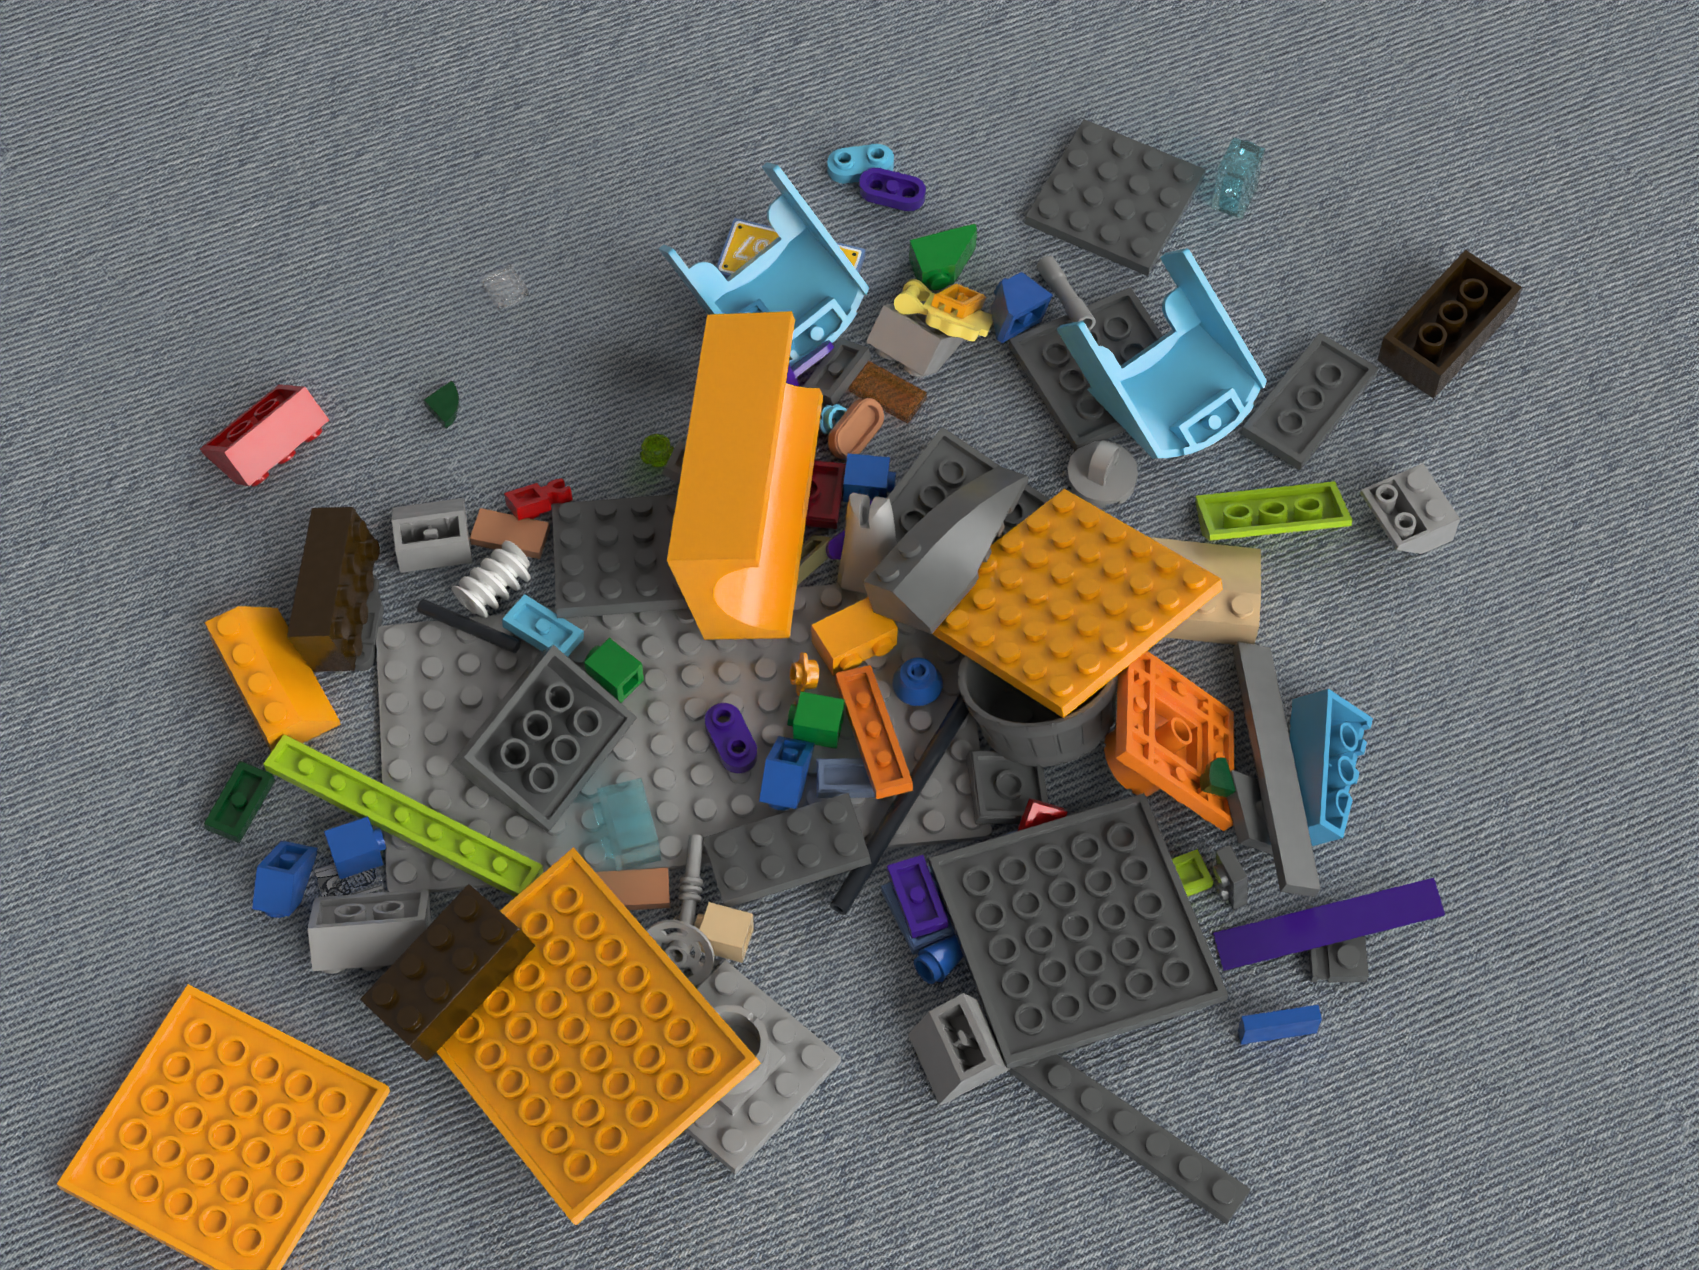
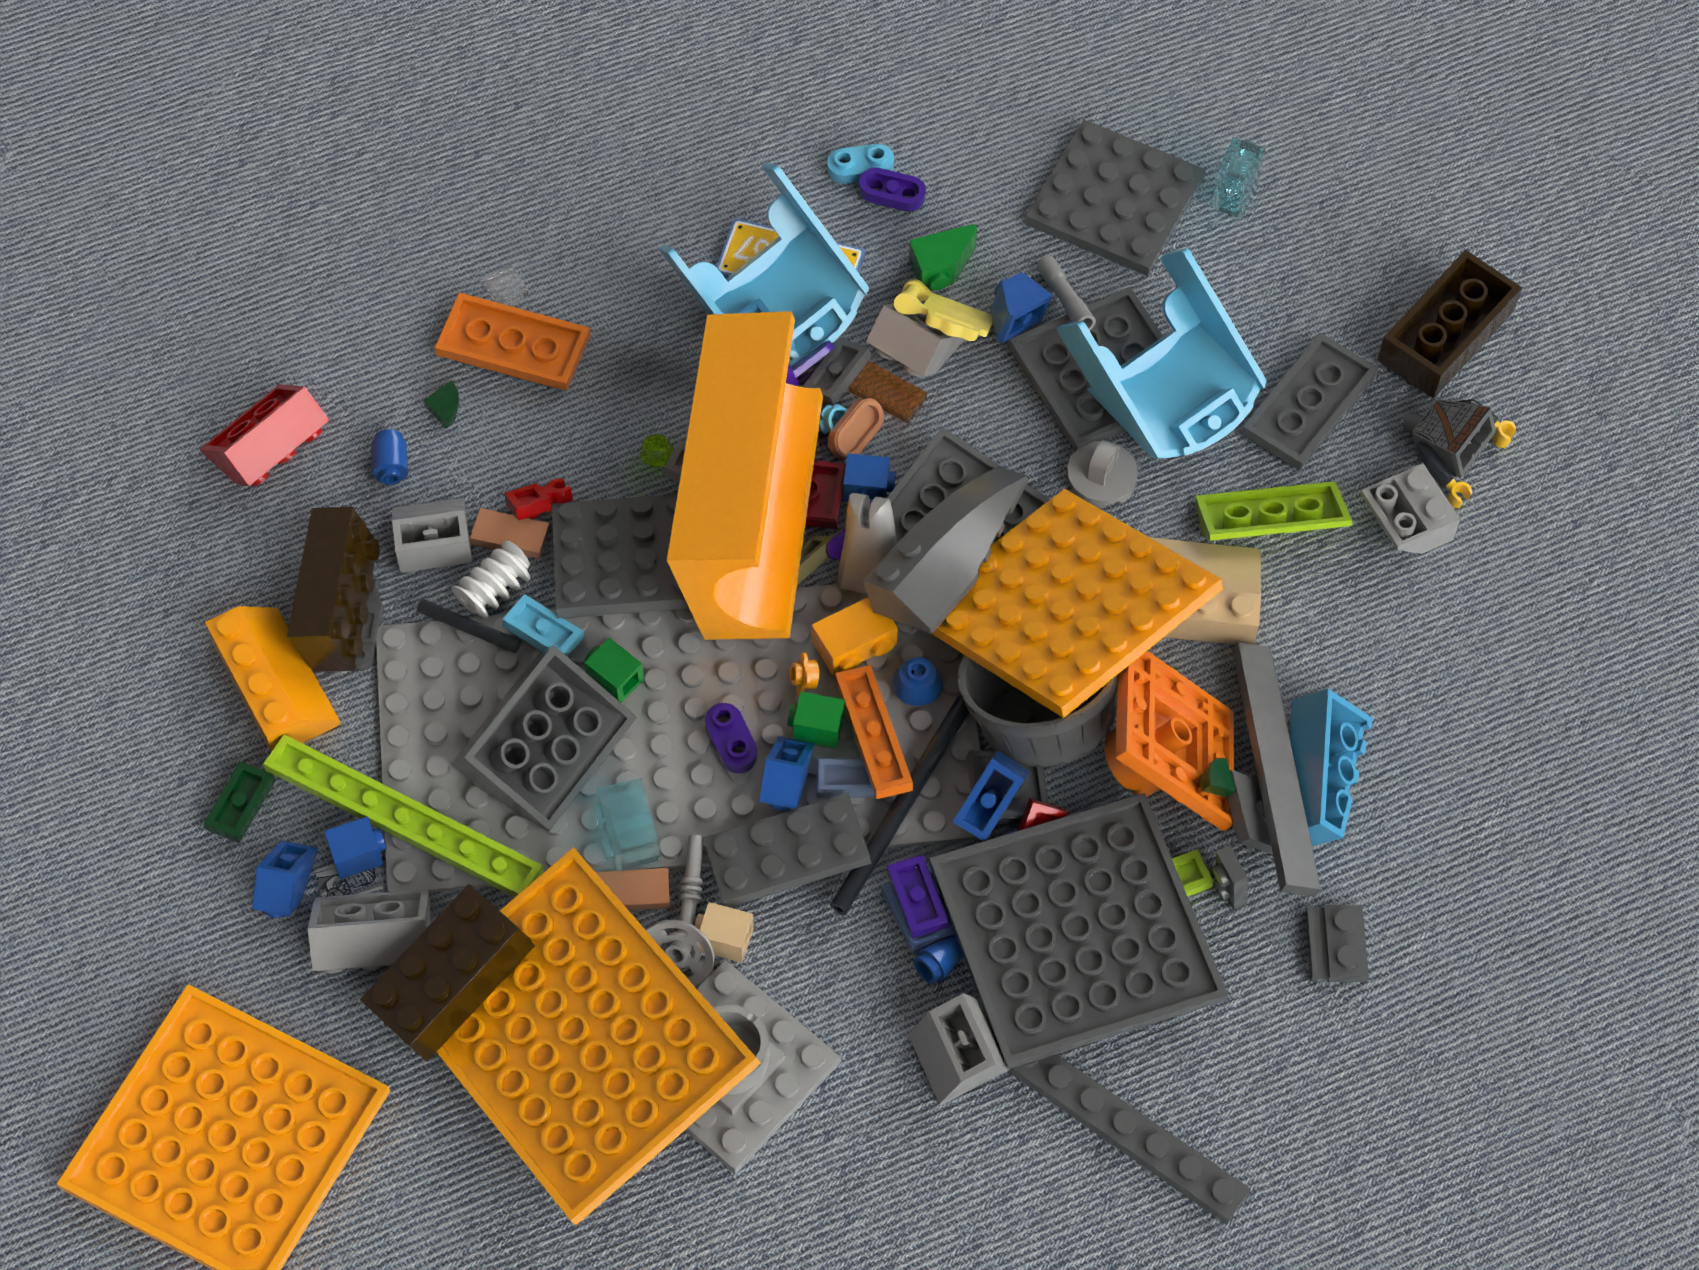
light orange tile [931,283,986,319] -> none
dark purple sticker [1213,878,1446,971] -> none
blue tile [1237,1005,1322,1045] -> none
none -> blue brick [371,429,408,485]
none -> orange plate [435,292,591,391]
none -> blue slope [953,751,1030,842]
none -> torso [1403,399,1516,508]

